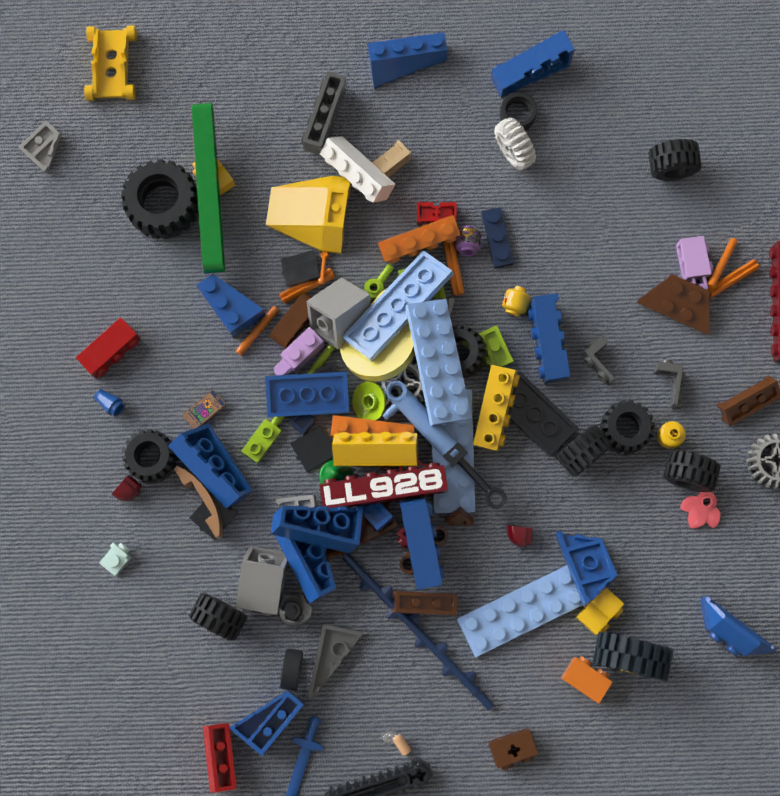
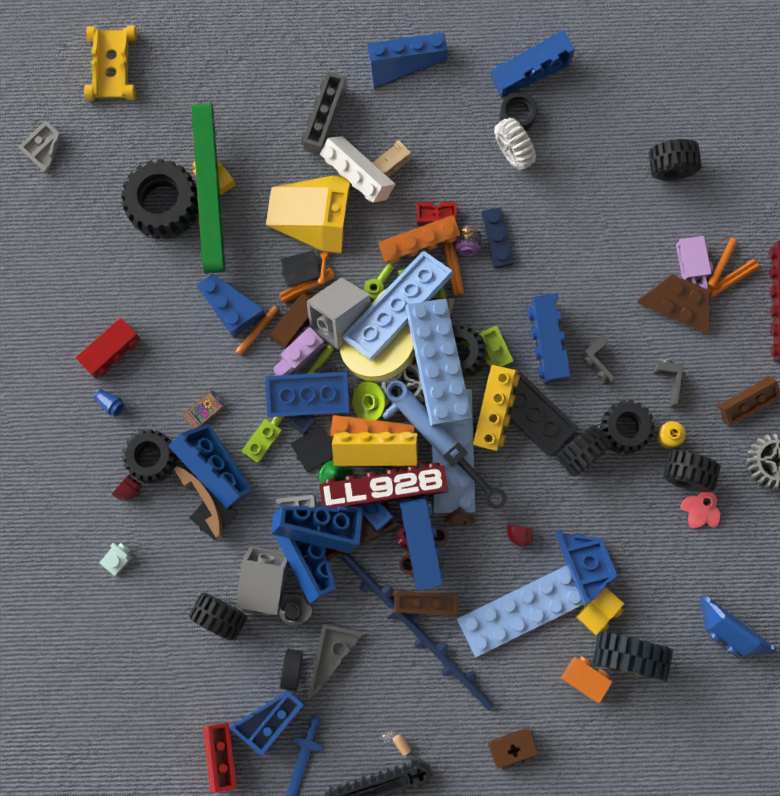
yellow head [502,286,531,317] -> none

